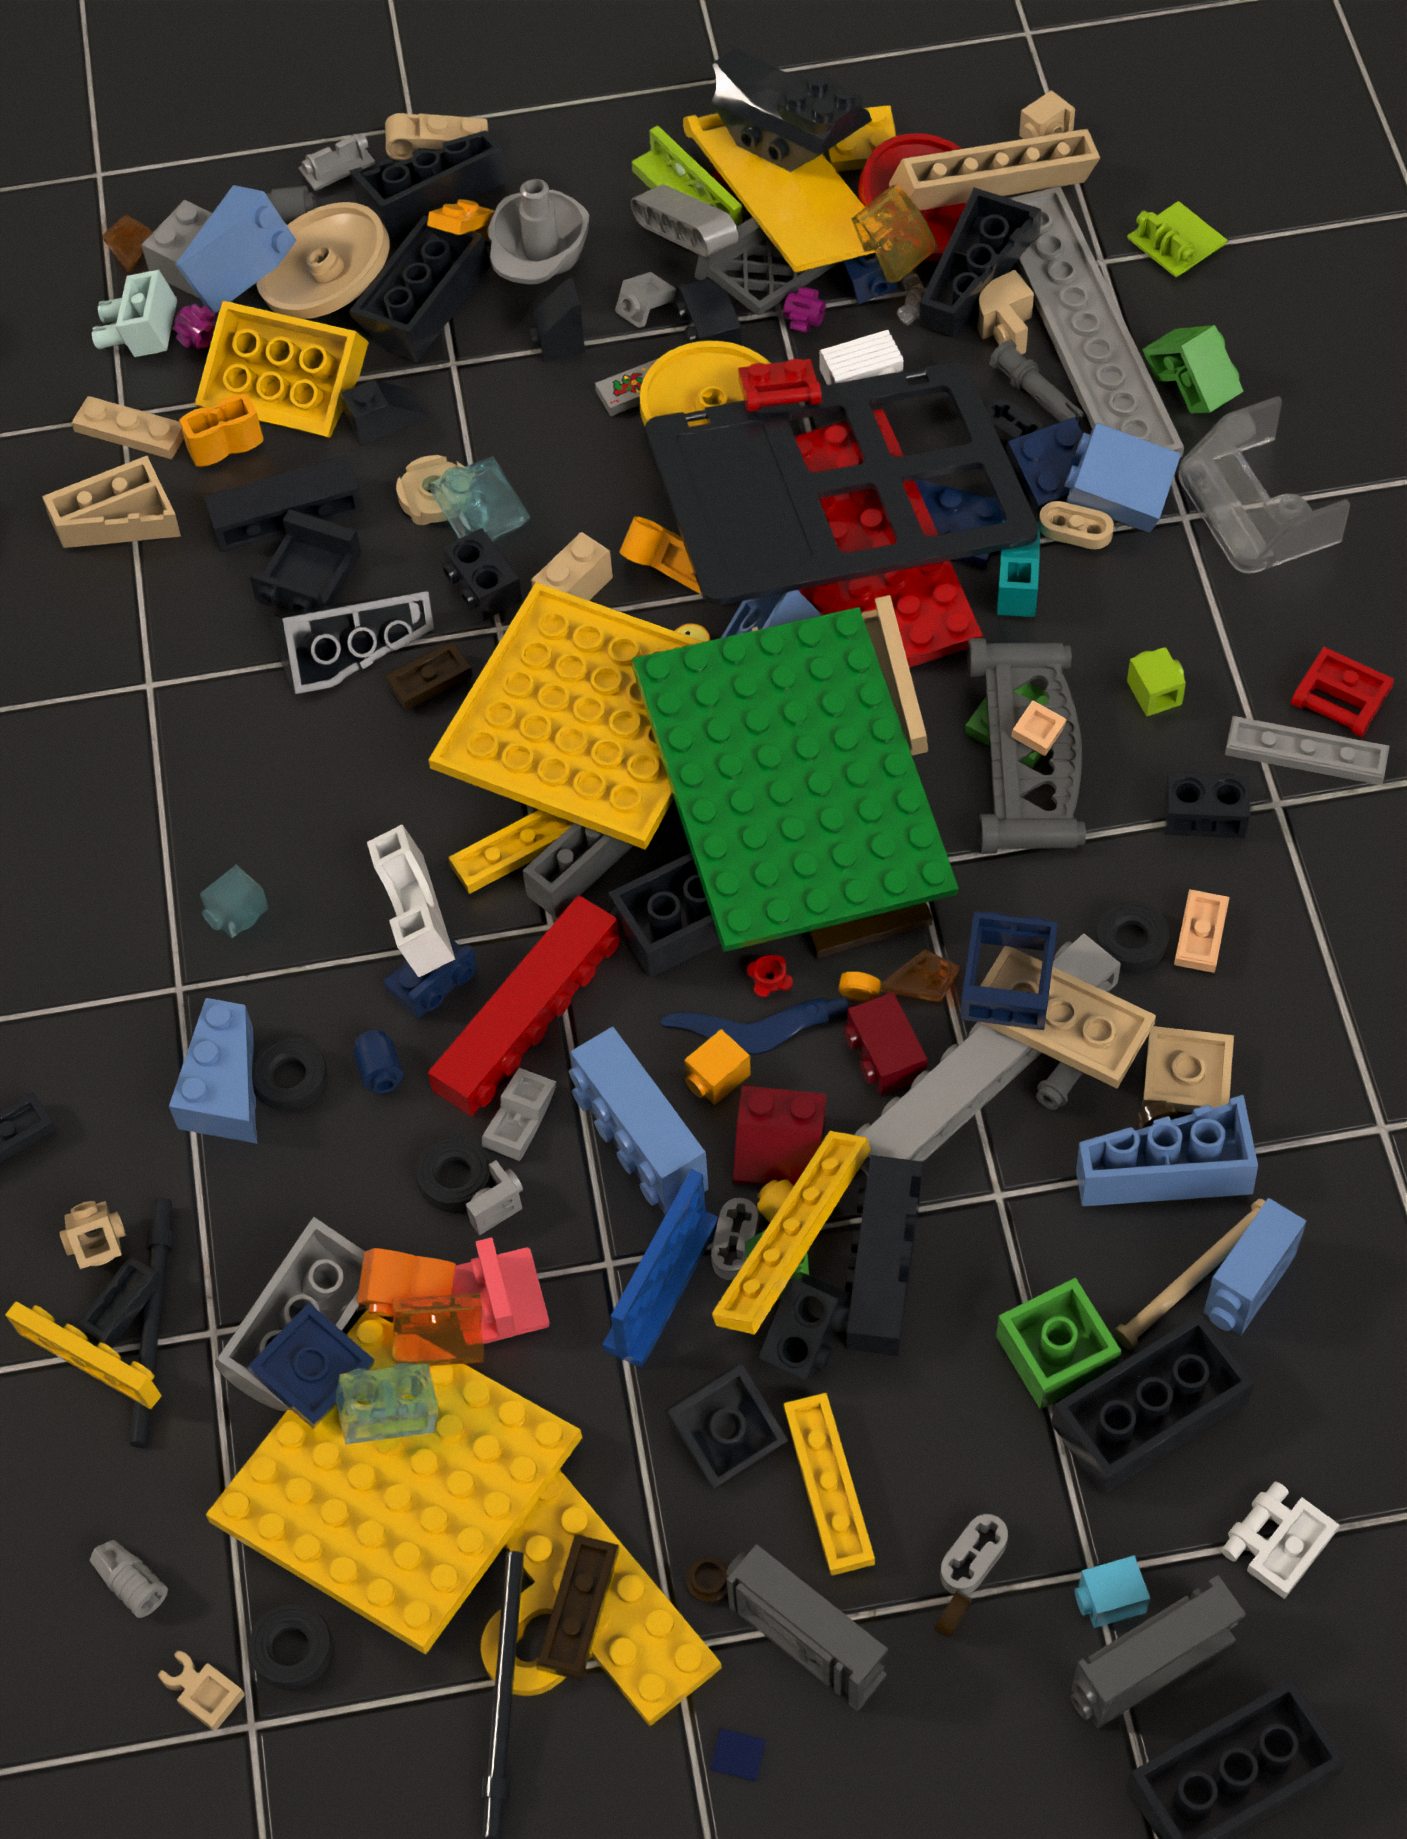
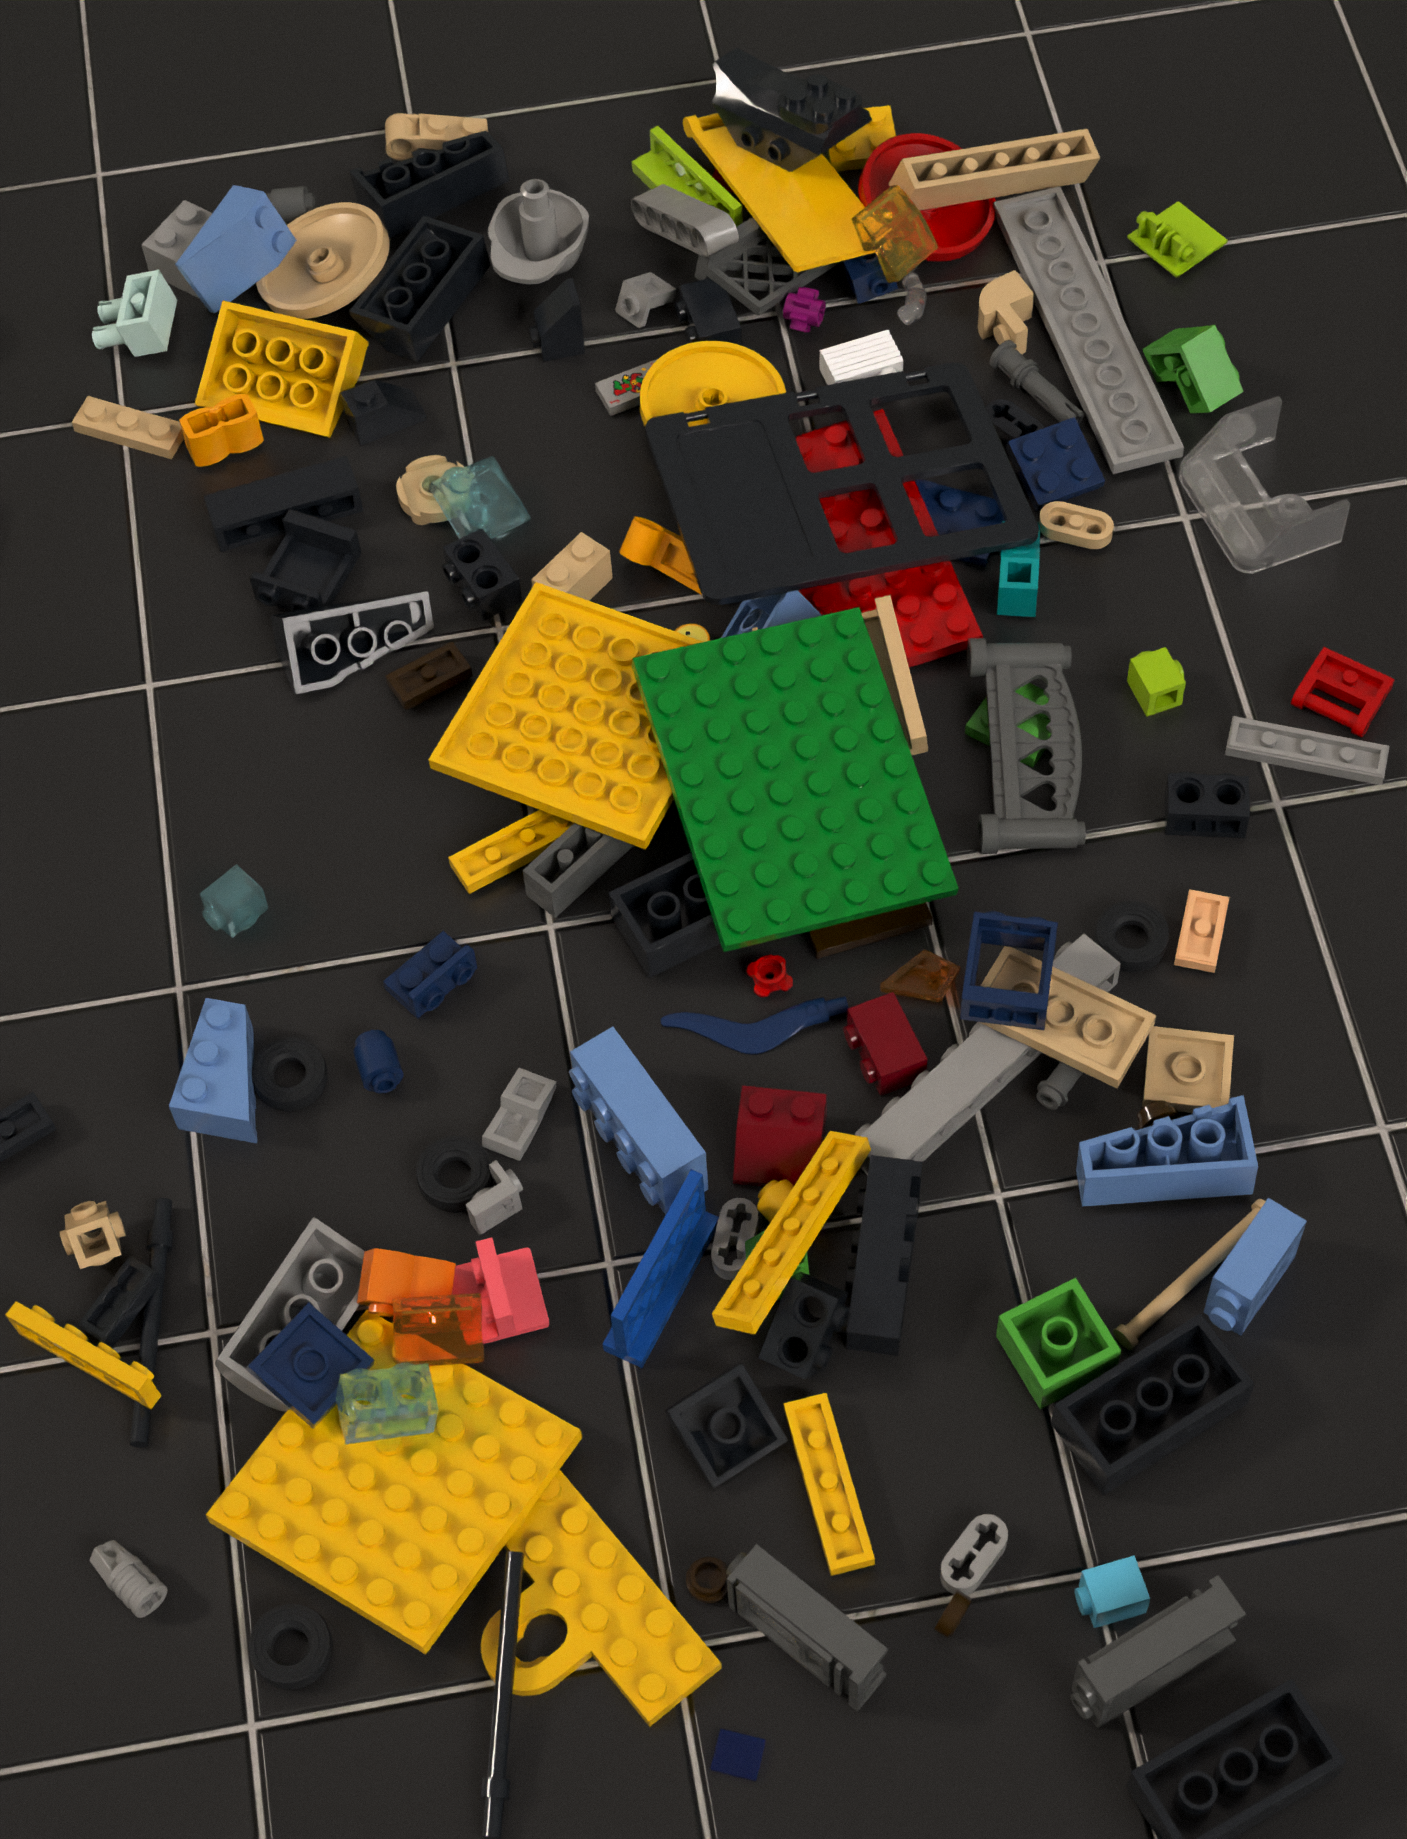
tan wedge [42,455,181,548] -> none
clear orange piece [102,214,152,272] -> none
tan plate [158,1651,245,1732] -> none
magenta gear [173,304,216,350] -> none
light grey hinge [299,134,375,191] -> none
white arch [367,825,455,977] -> none
light orange plate [427,199,495,242] -> none
red brick [428,895,620,1117] -> none
dark brown tile [536,1534,620,1681] -> none
light orange brick [685,1029,751,1106] -> none
red plate [738,359,822,412] -> none
light orange tile [838,972,881,1003] -> none
black wedge [920,187,1041,337] -> none
light nougat plate [1011,700,1067,756] -> none
tan brick [1019,90,1075,139] -> none
medium blue brick [1065,423,1181,533] -> none
white plate [1221,1482,1340,1599] -> none

